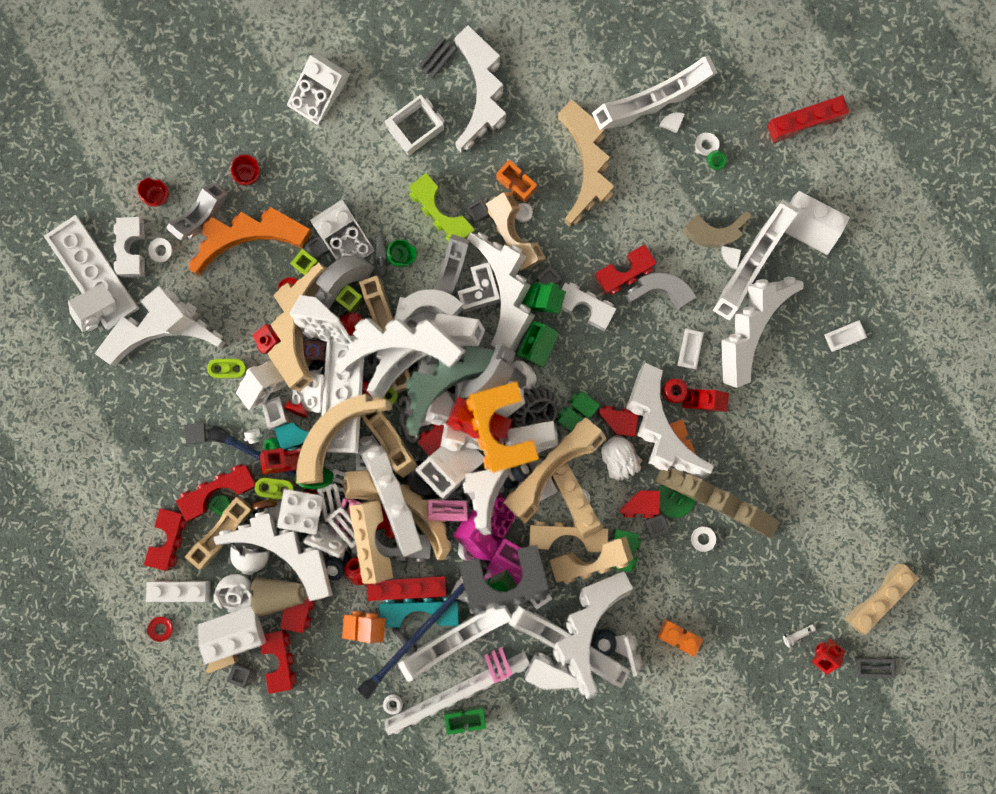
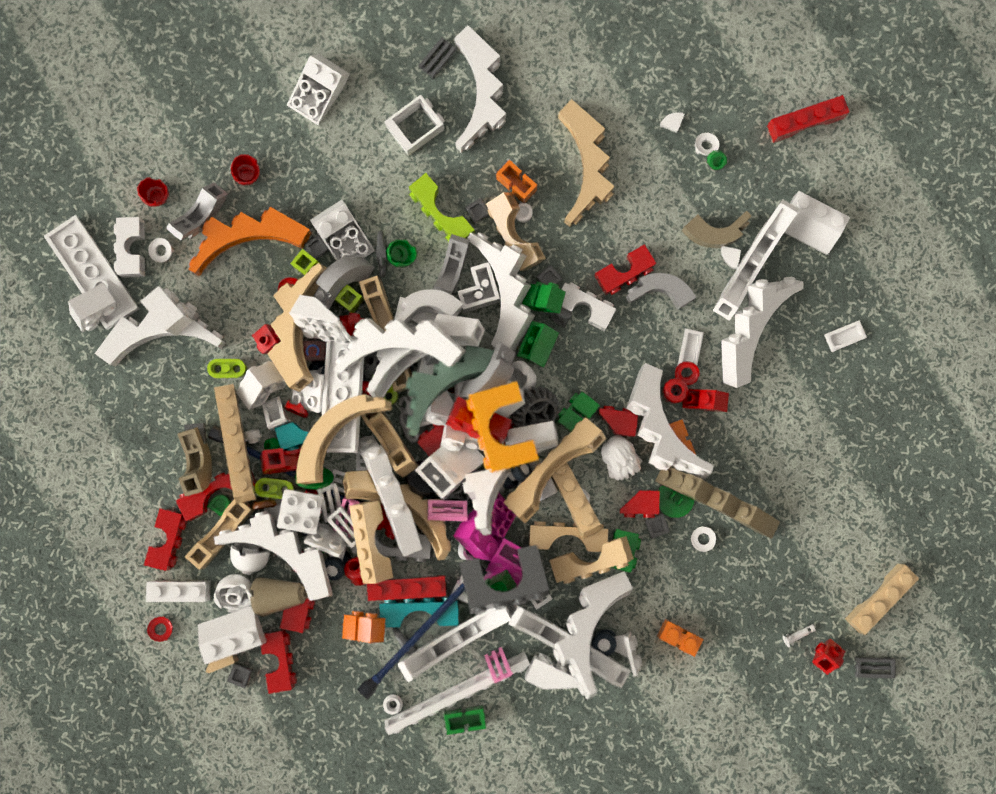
white arch [592,56,717,130] -> none
none -> dark tan arch [178,427,212,496]
none -> tan brick [214,384,256,503]
none -> dark grey tile [549,308,572,328]
none -> red piece [675,361,700,385]

